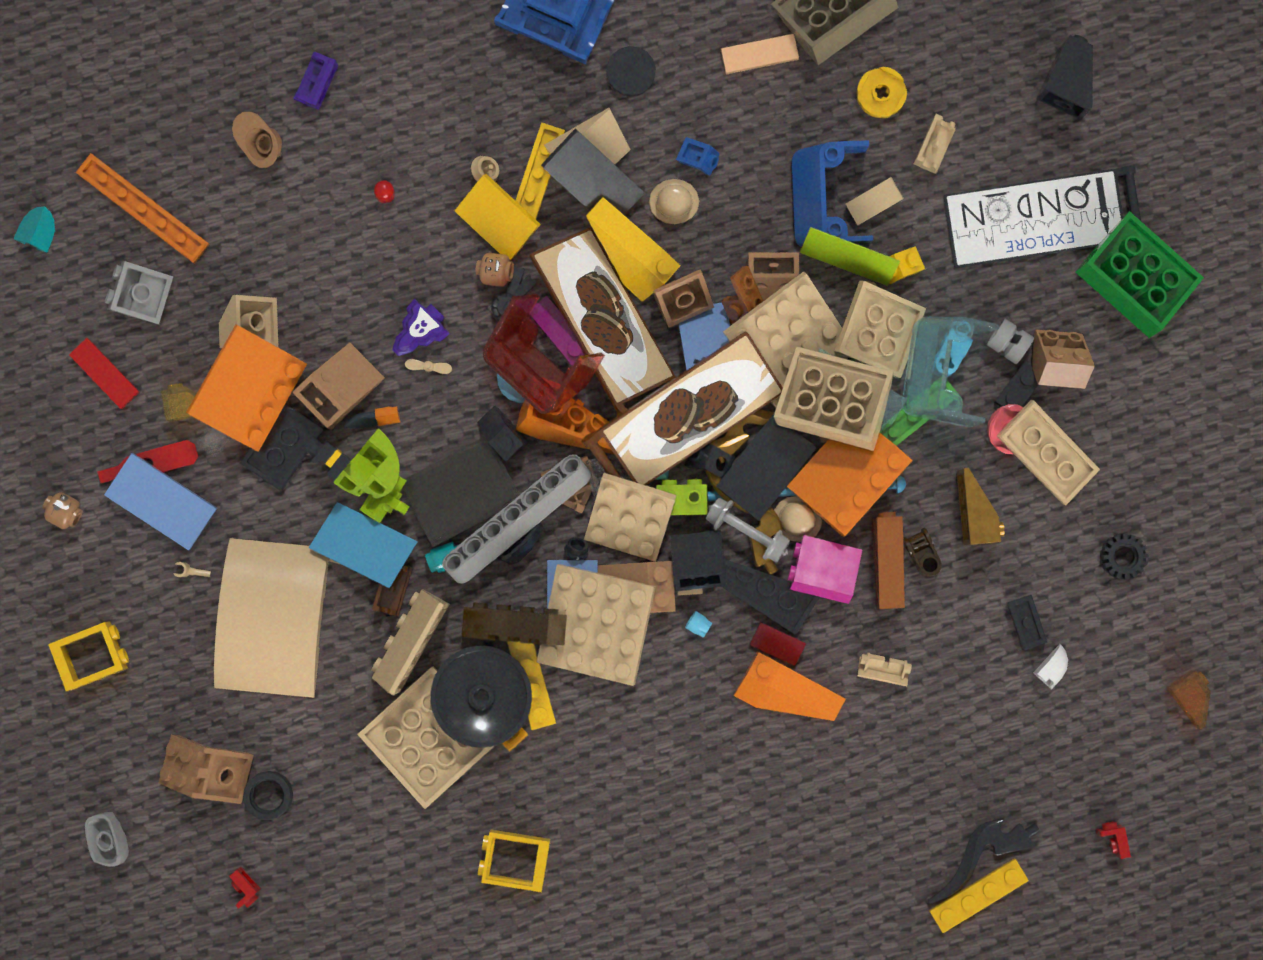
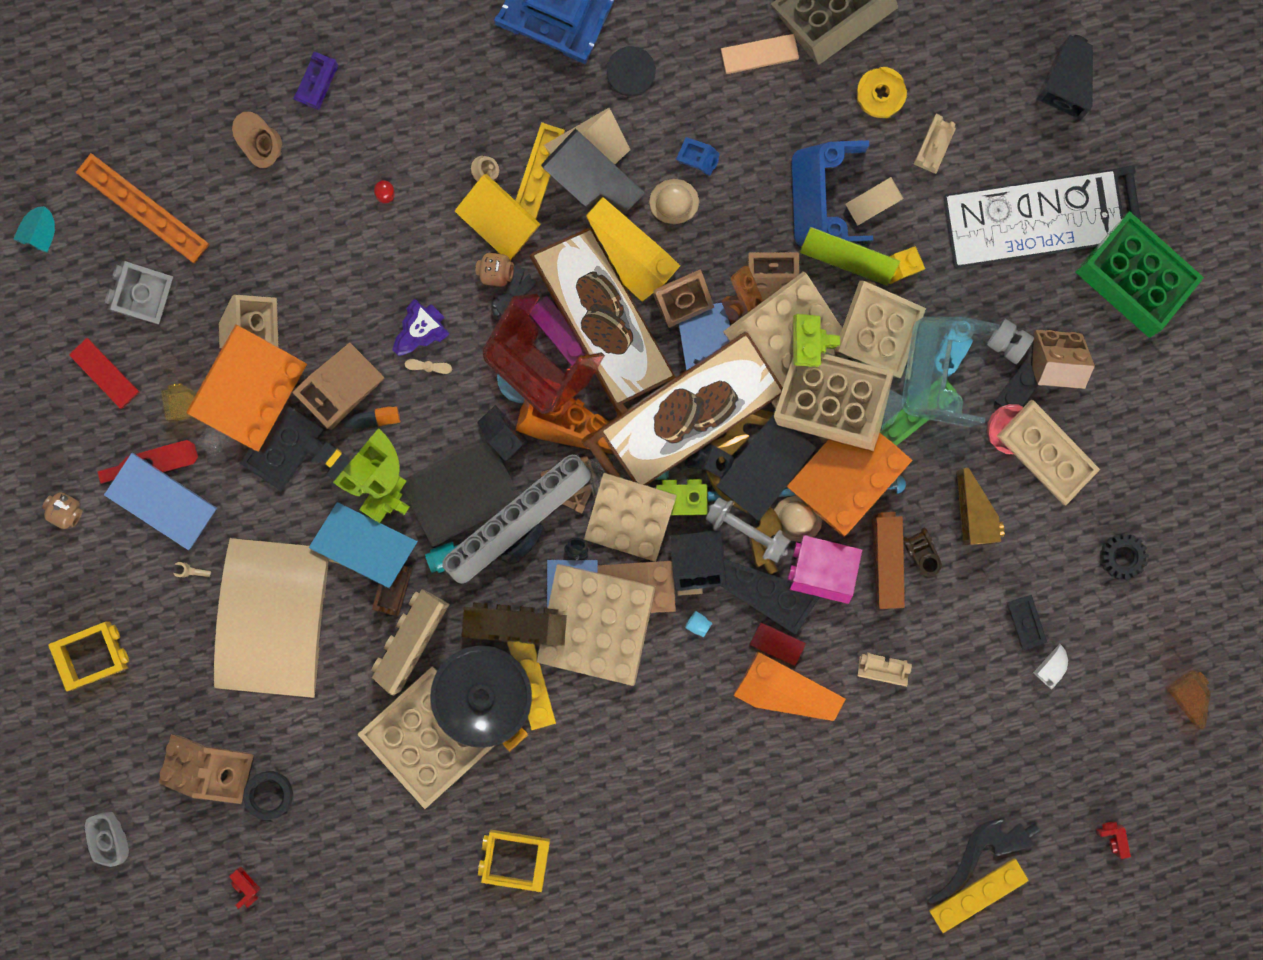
none -> lime hinge [793,314,840,367]

